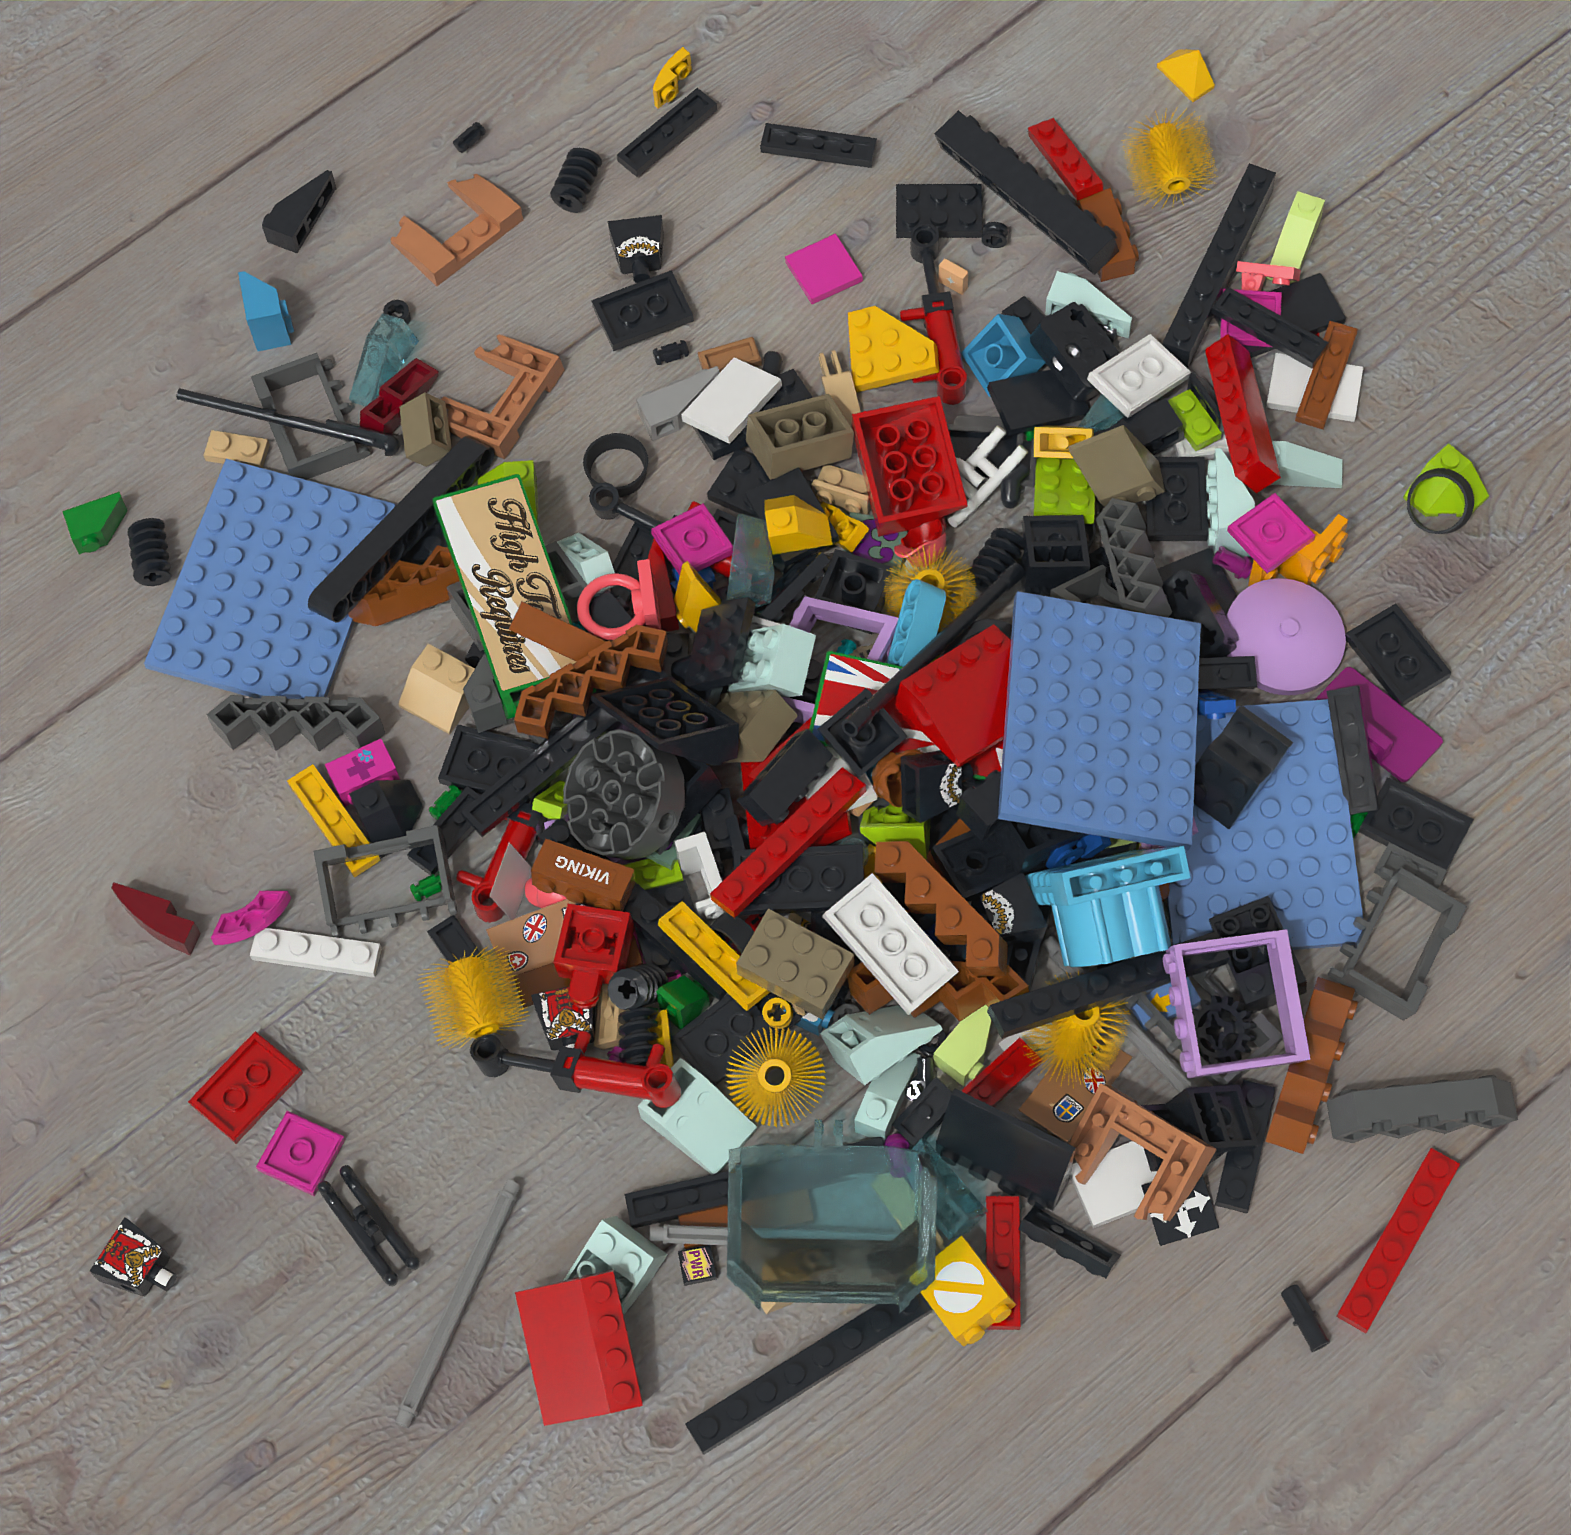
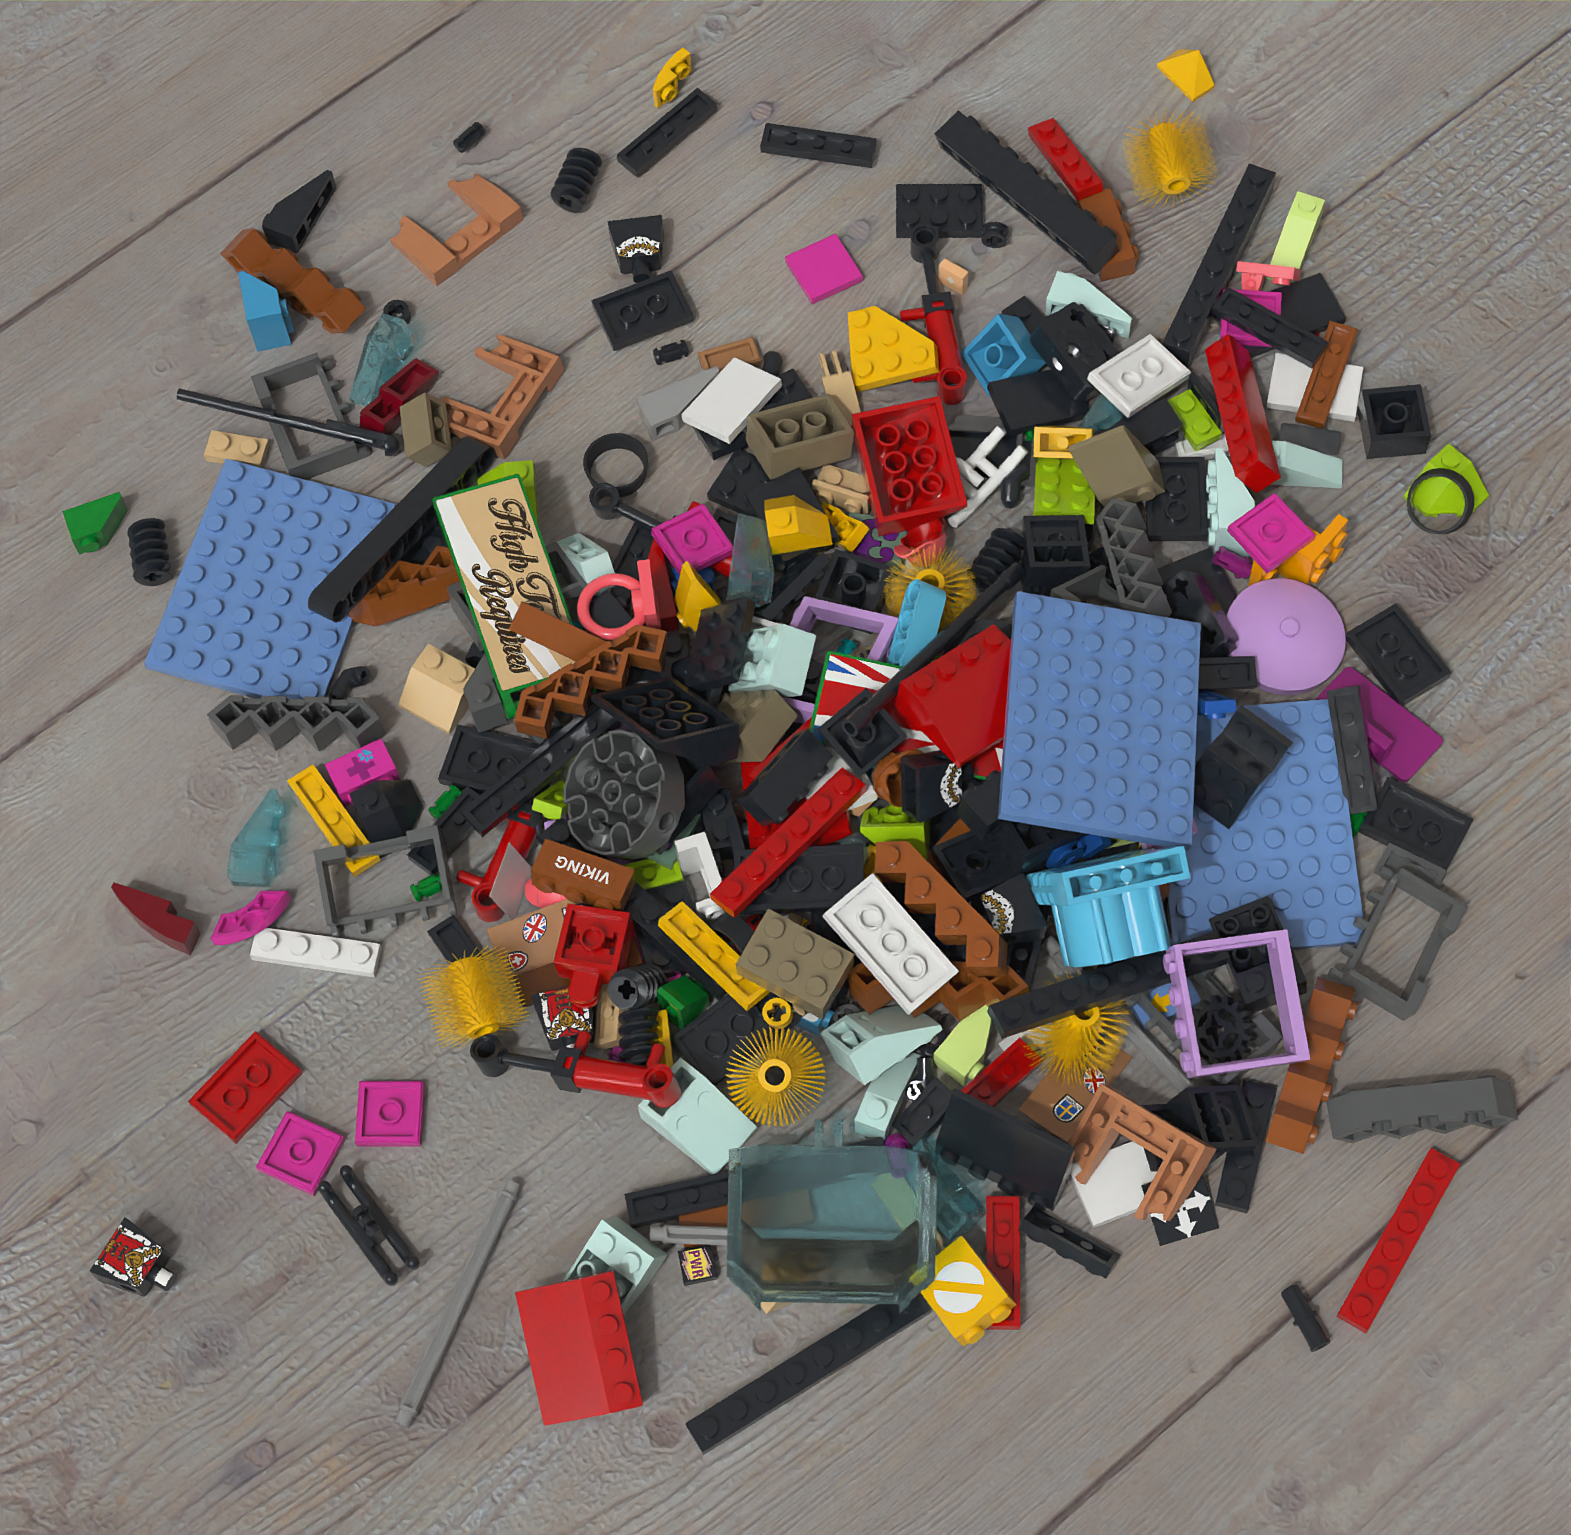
none -> dark orange brick [220,228,366,334]
none -> clear light blue slope [227,789,286,887]
none -> black arm [329,666,371,700]
none -> dark pink tile [355,1081,425,1147]
none -> black slope [1278,423,1341,454]
none -> black brick [1357,384,1431,459]

